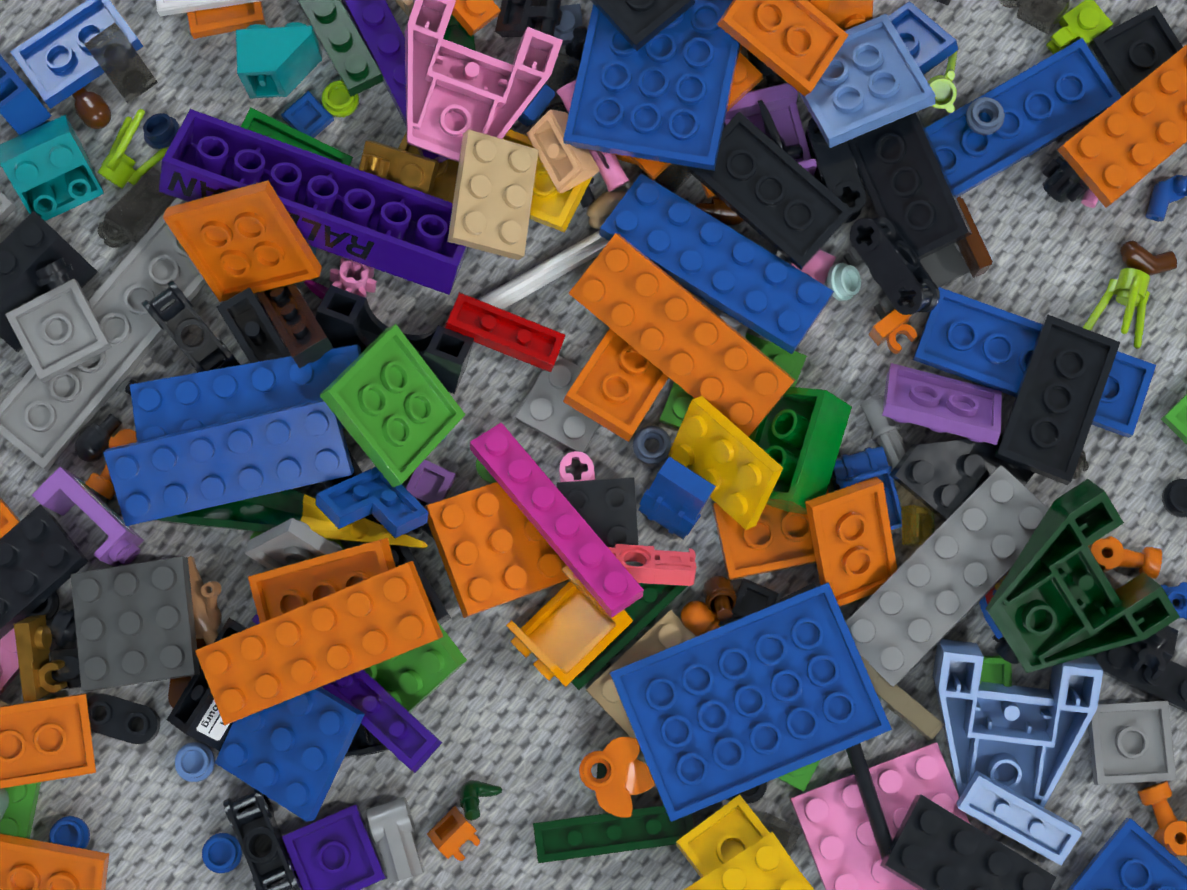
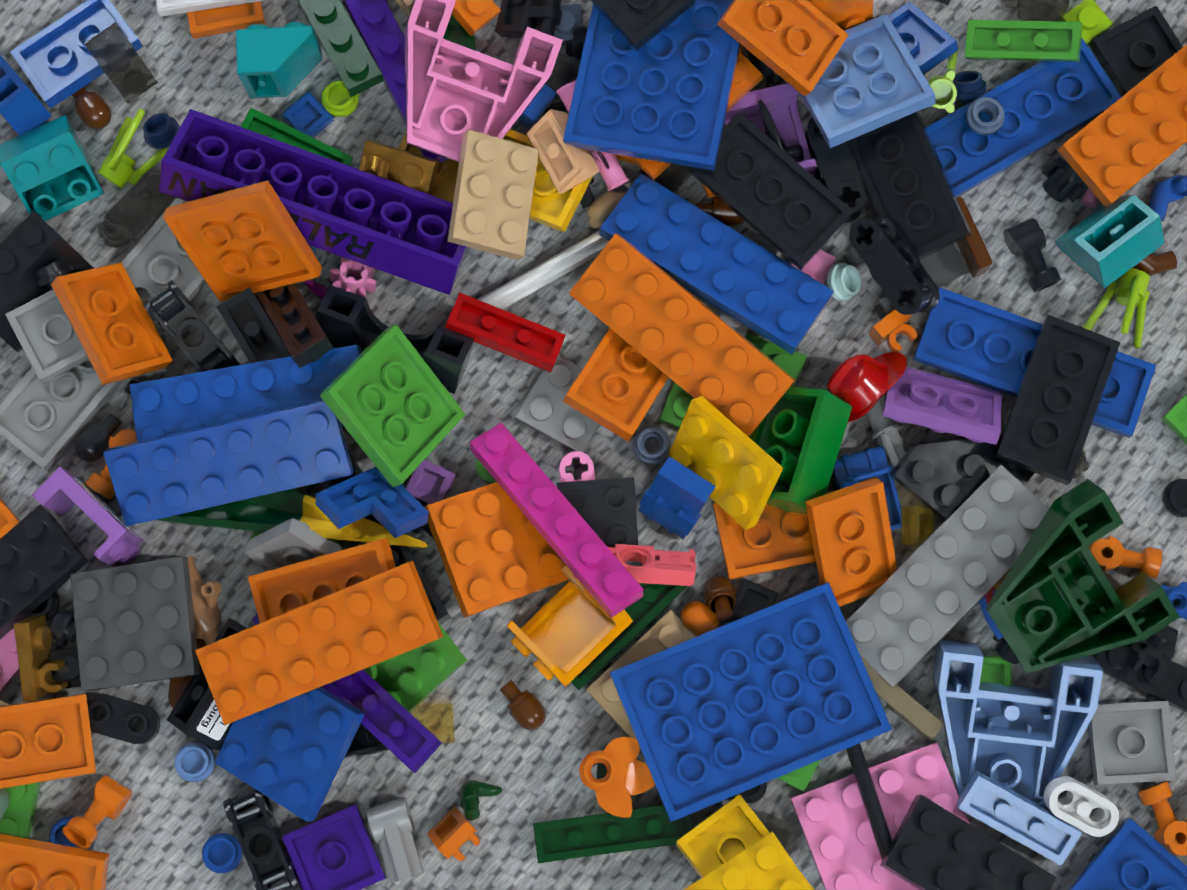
none -> orange plate [51,262,173,385]
none -> orange leg [63,775,133,849]
none -> clear yellow tile [413,703,456,744]
none -> reddish brown cylinder [499,680,546,730]
none -> red piece [827,352,907,422]
none -> dark blue plate [953,71,987,103]
none -> bright green plate [965,20,1083,62]
none -> black leg [1003,218,1062,293]
none -> white plate [1043,776,1119,837]
none -> teal slope [1055,195,1165,288]

